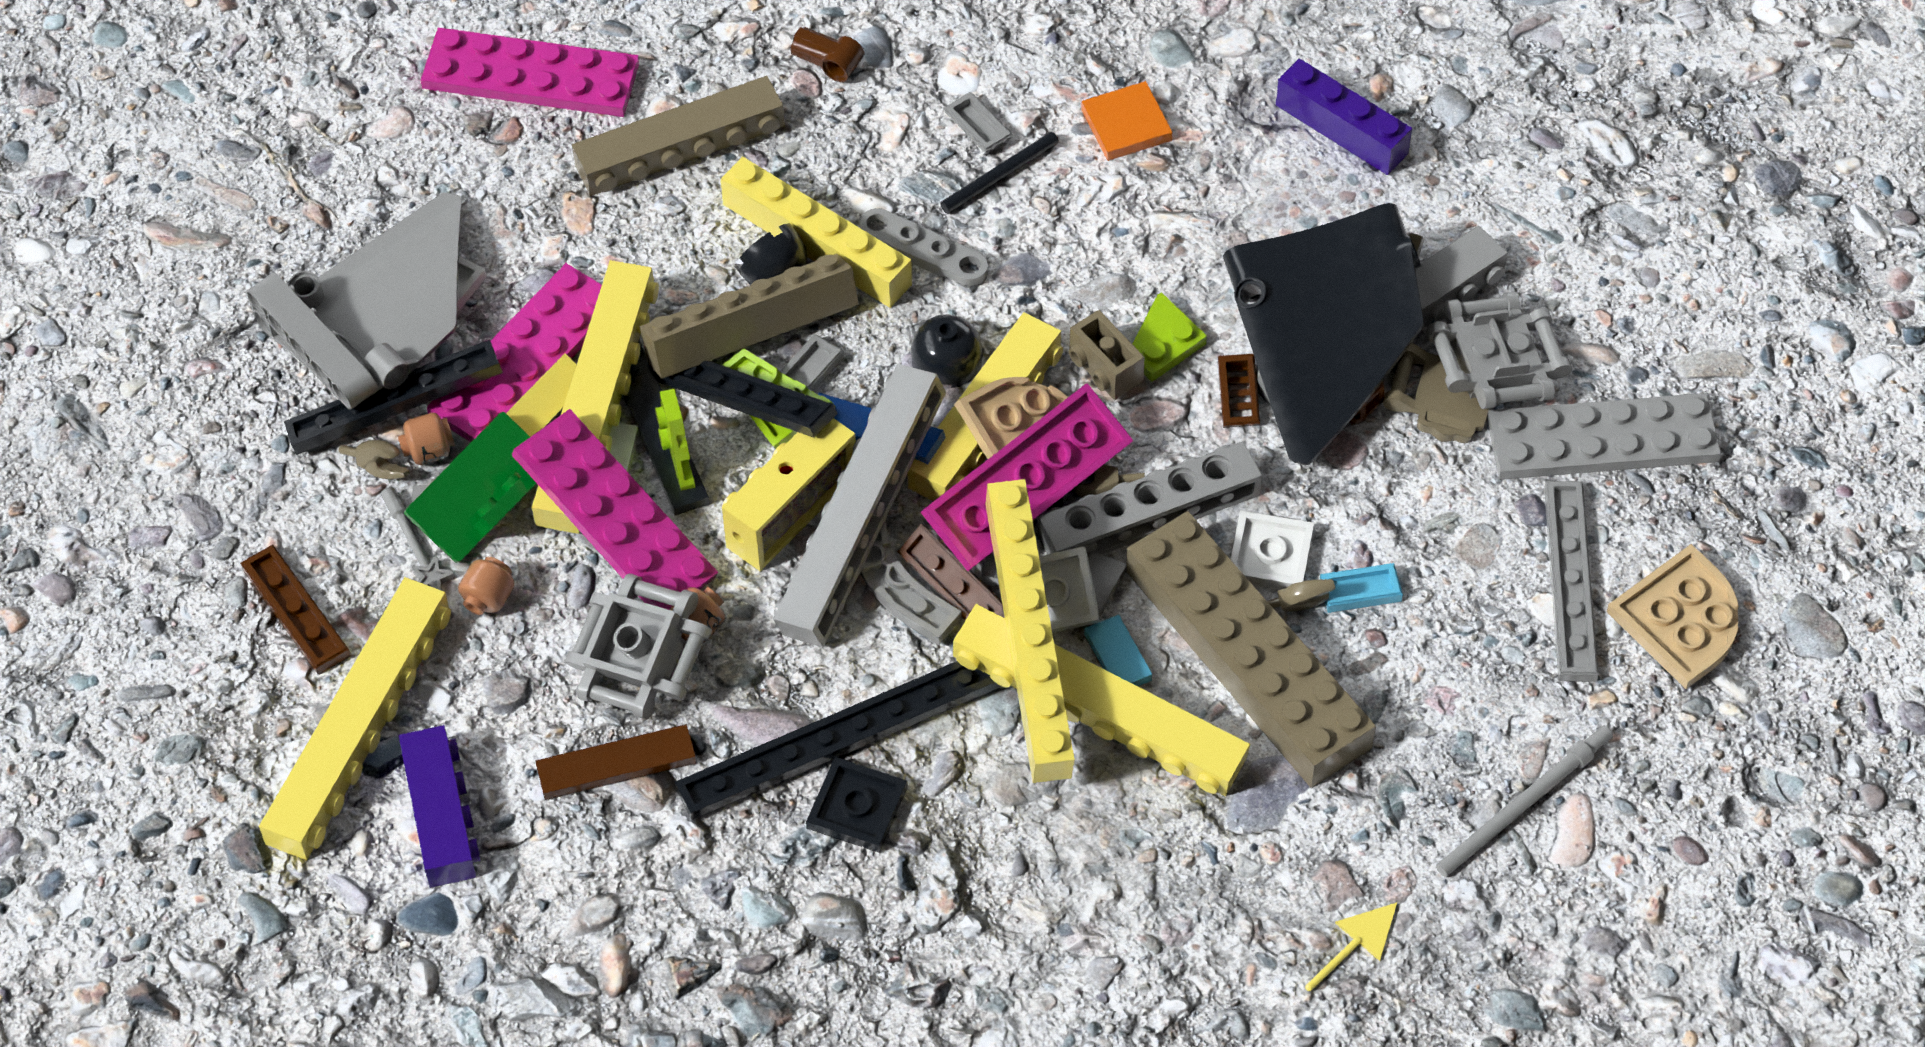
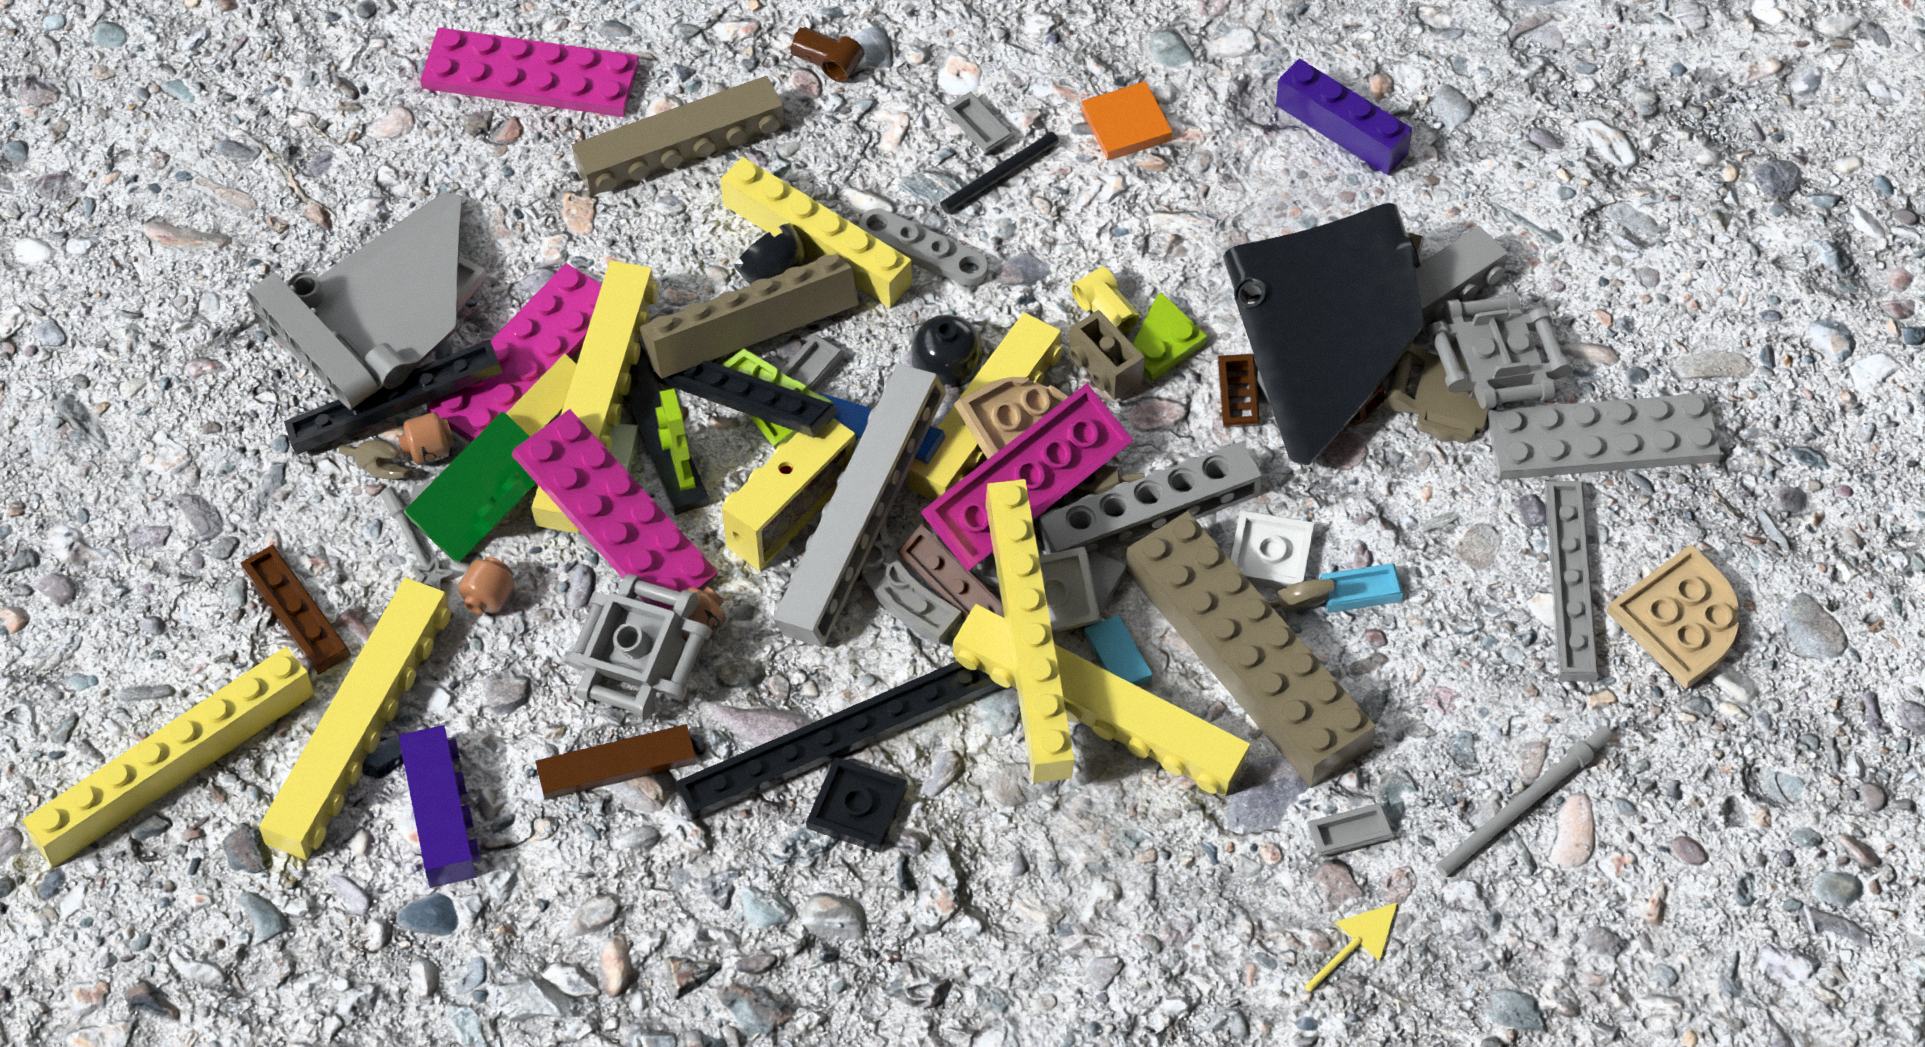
none -> light yellow brick [22,646,315,869]
none -> light yellow piece [1071,266,1140,335]
none -> light grey tile [1307,802,1394,857]

